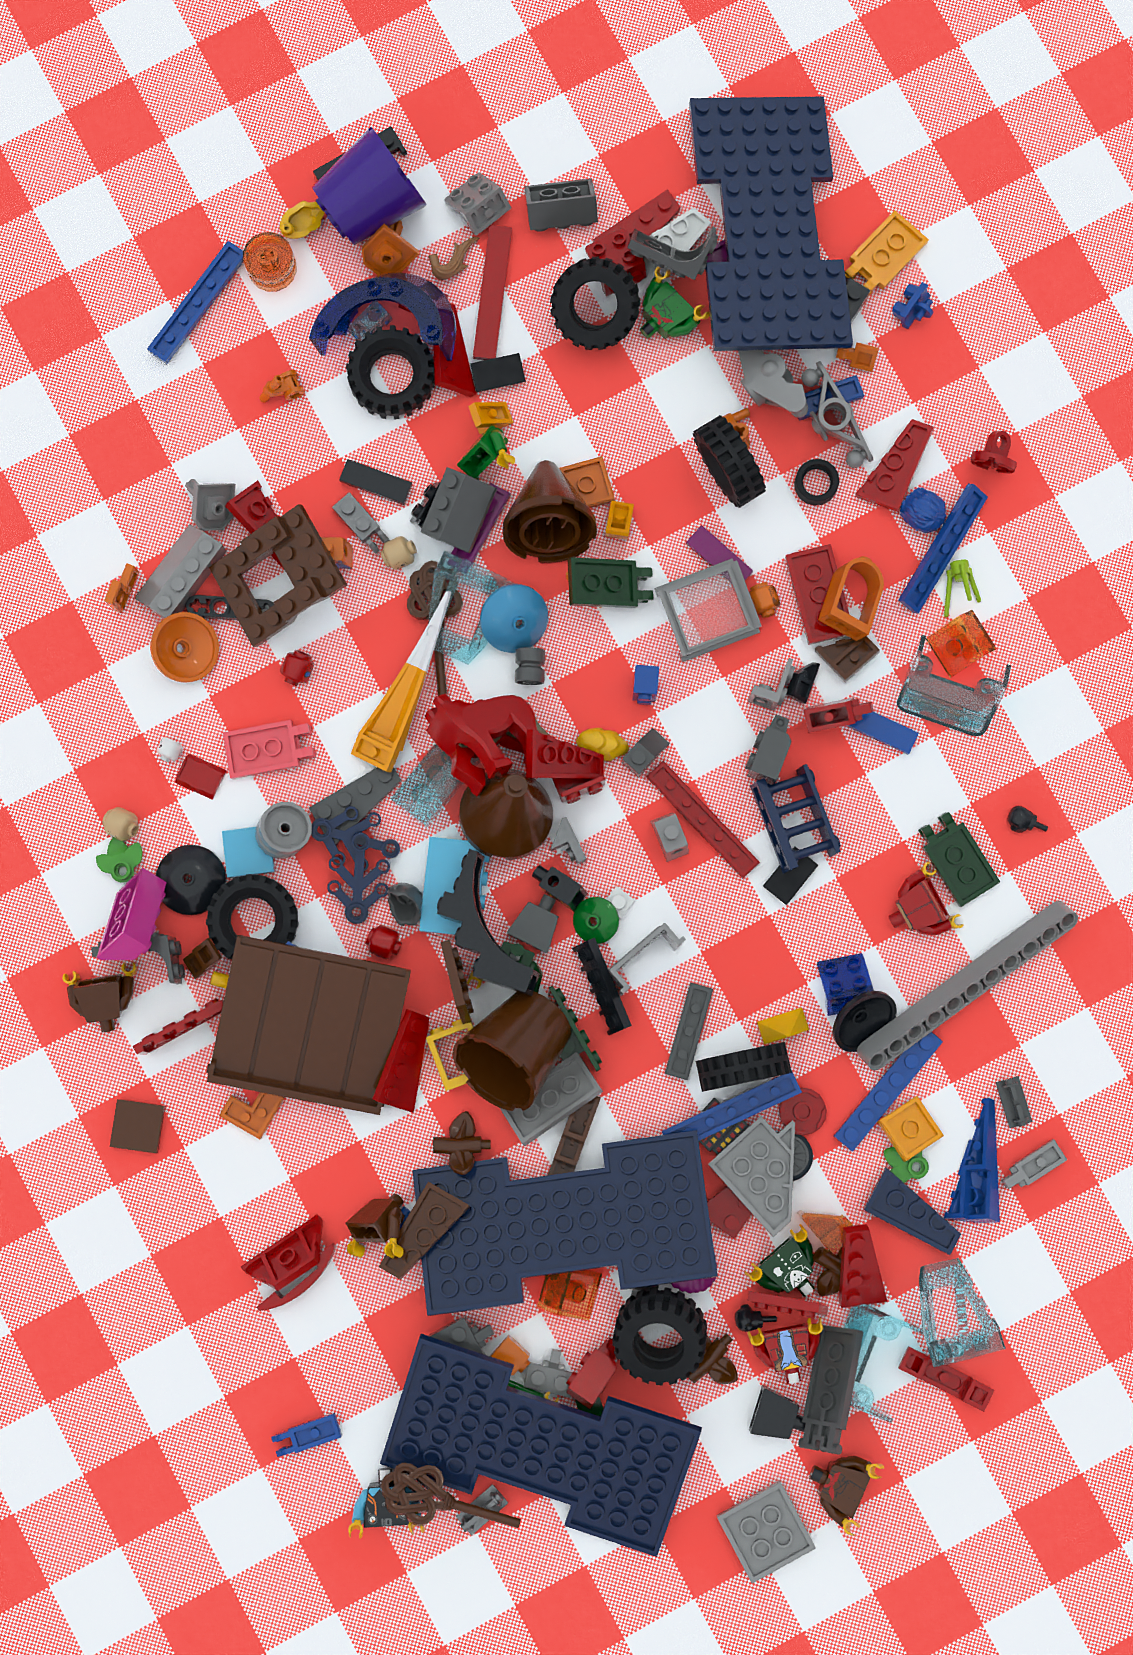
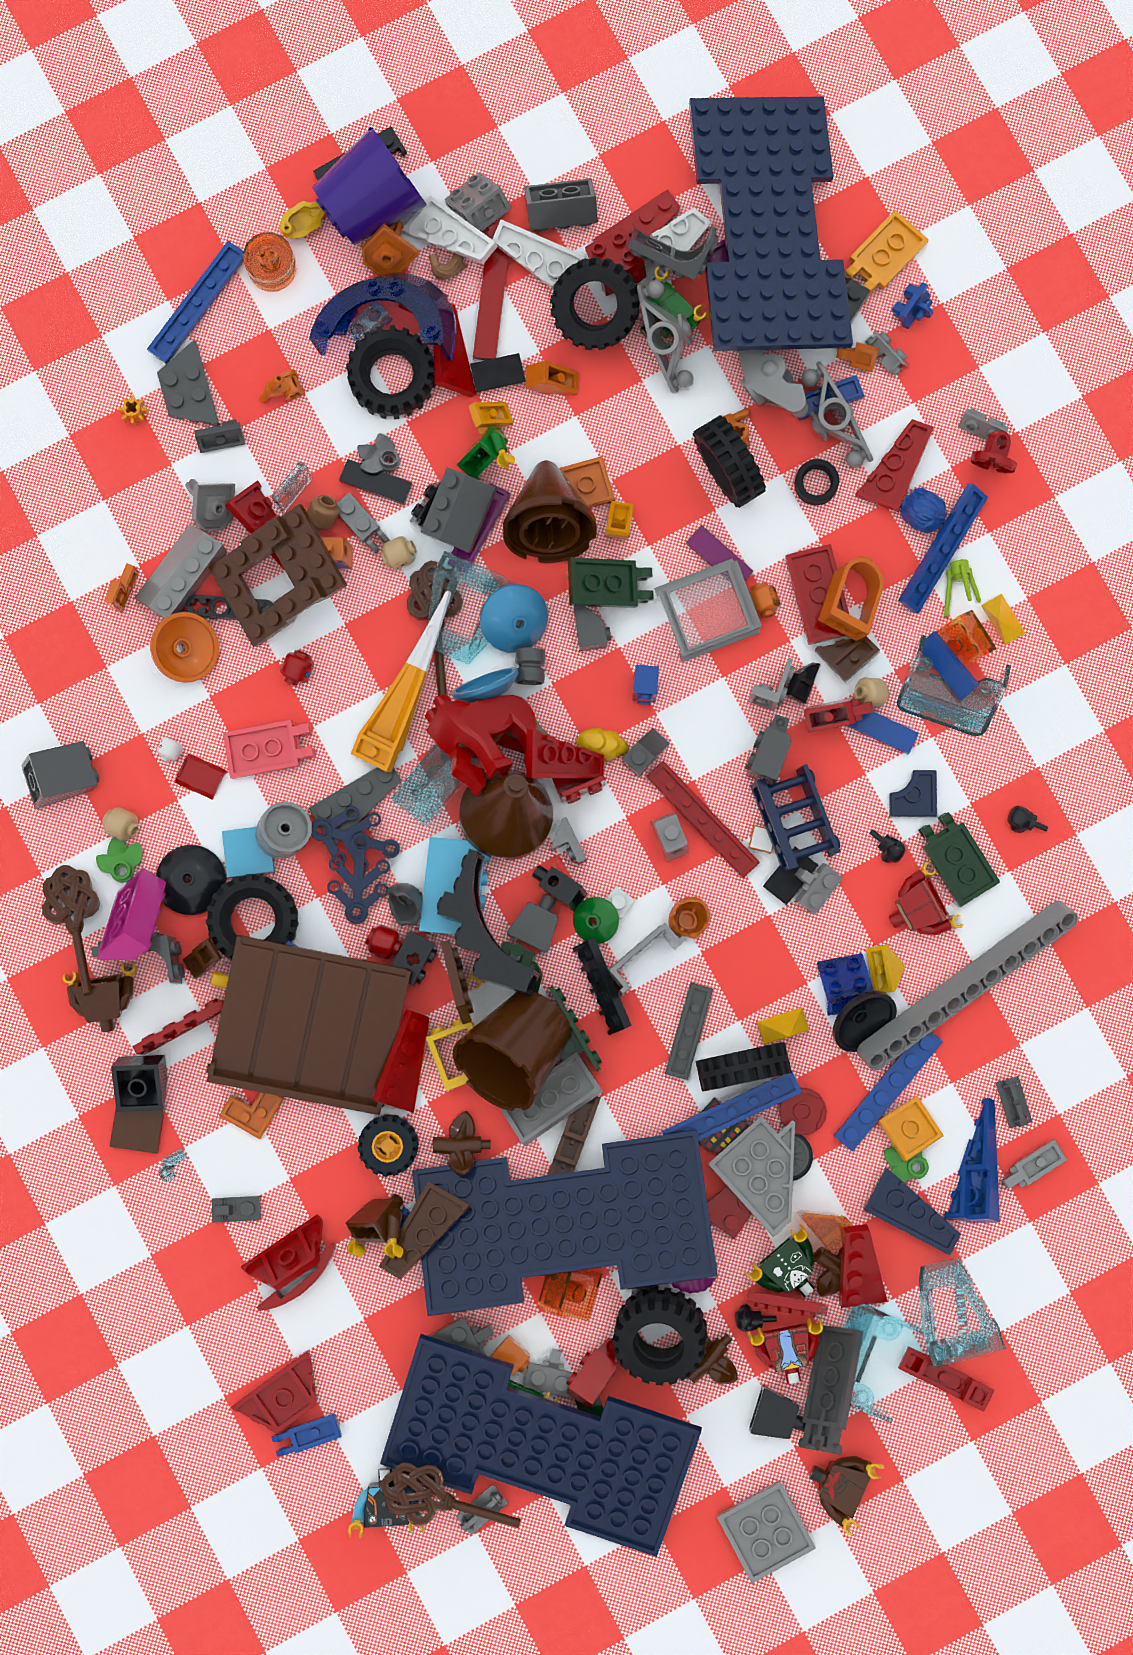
none -> dark grey slope [21,741,99,810]
none -> reddish brown piece [42,865,101,996]
none -> black slope [111,1055,168,1112]
none -> light orange gear [118,395,149,426]
none -> dark grey wing [157,340,220,426]
none -> clear light blue arm [159,1148,187,1183]
none -> dark grey hinge [194,419,246,453]
none -> dark grey hinge [212,1195,261,1223]
none -> red wing [231,1351,318,1434]
none -> clear light blue tile [271,461,313,514]
none -> medium nougat head [307,495,339,530]
none -> flat silver plate [357,433,400,474]
none -> black wheel [357,1114,419,1177]
none -> black brick [391,931,438,986]
none -> white wing [402,195,498,264]
none -> dark azure dish [451,667,519,703]
none -> white wing [492,220,585,290]
none -> orange slope [526,360,579,395]
none -> dark grey slope [573,606,611,651]
none -> light grey piece [637,280,694,394]
none -> orange hair [668,896,711,939]
none -> white tile [748,825,773,854]
none -> light grey hinge [795,863,843,915]
none -> tan head [854,677,889,708]
none -> light grey hinge [865,330,909,376]
none -> yellow slope [866,944,905,993]
none -> black piece [869,829,906,863]
none -> dark blue tile [889,770,937,818]
none -> blue tile [917,631,980,700]
none -> light grey hinge [958,408,1009,446]
none -> yellow slope [981,594,1025,645]

